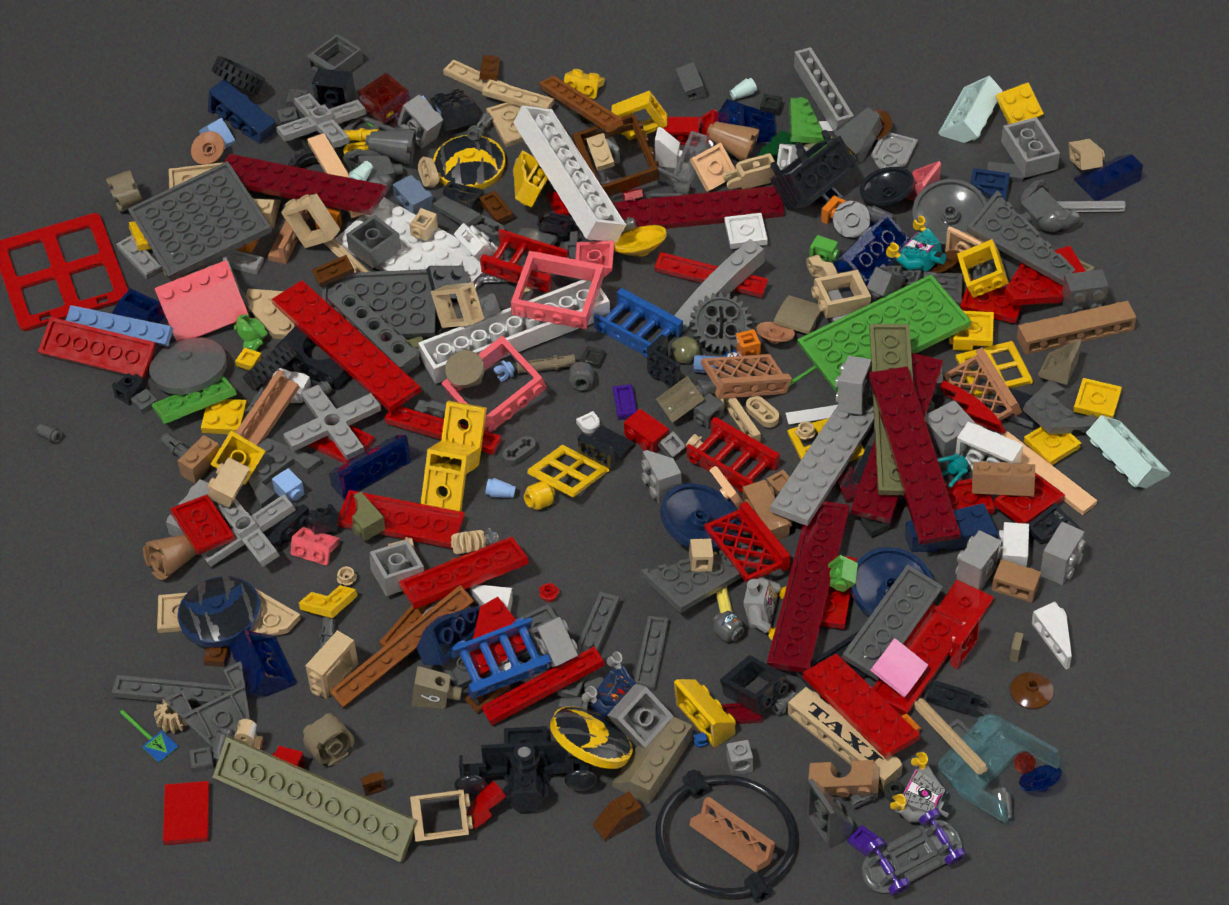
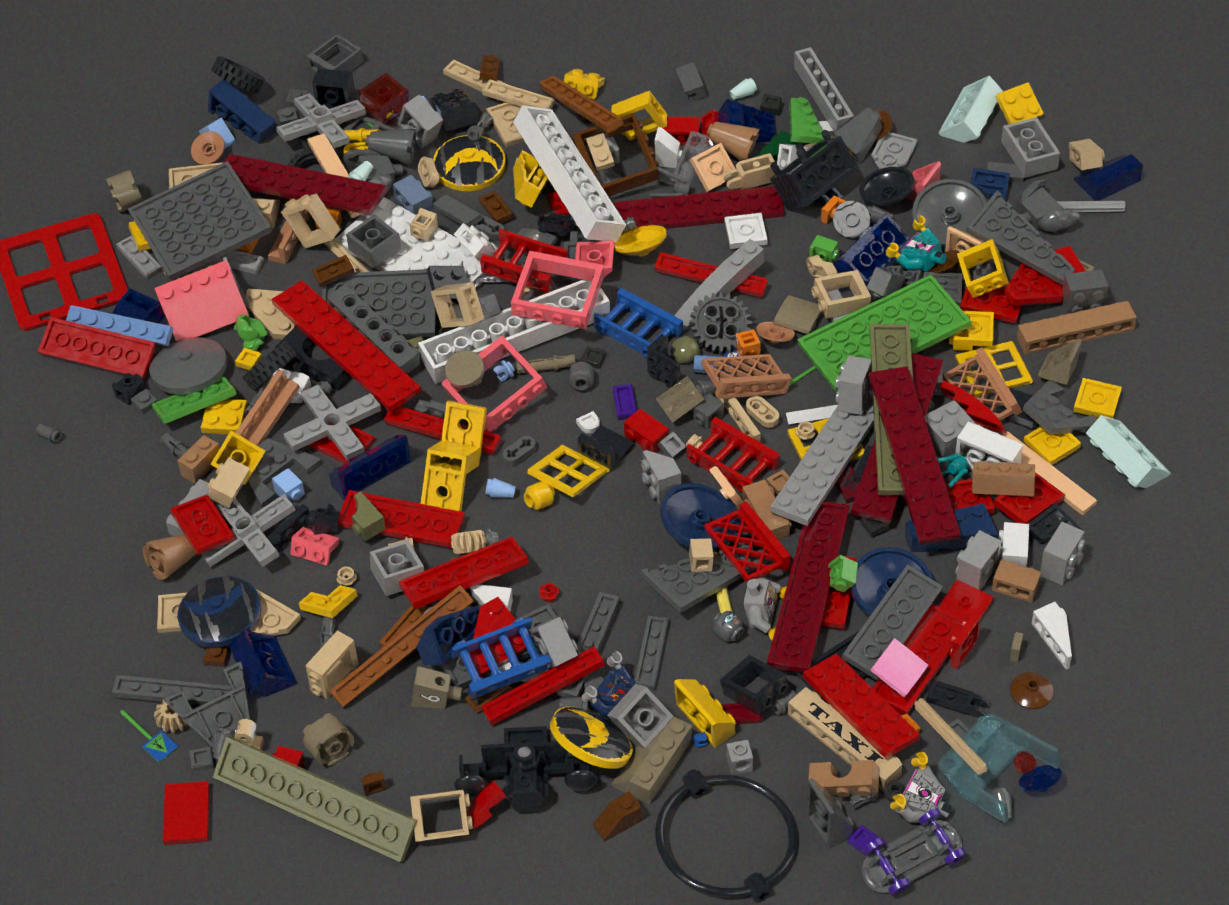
black wing [443,181,484,209] -> none
red plate [621,188,643,201] -> none
nougat fence [689,797,775,872] -> none

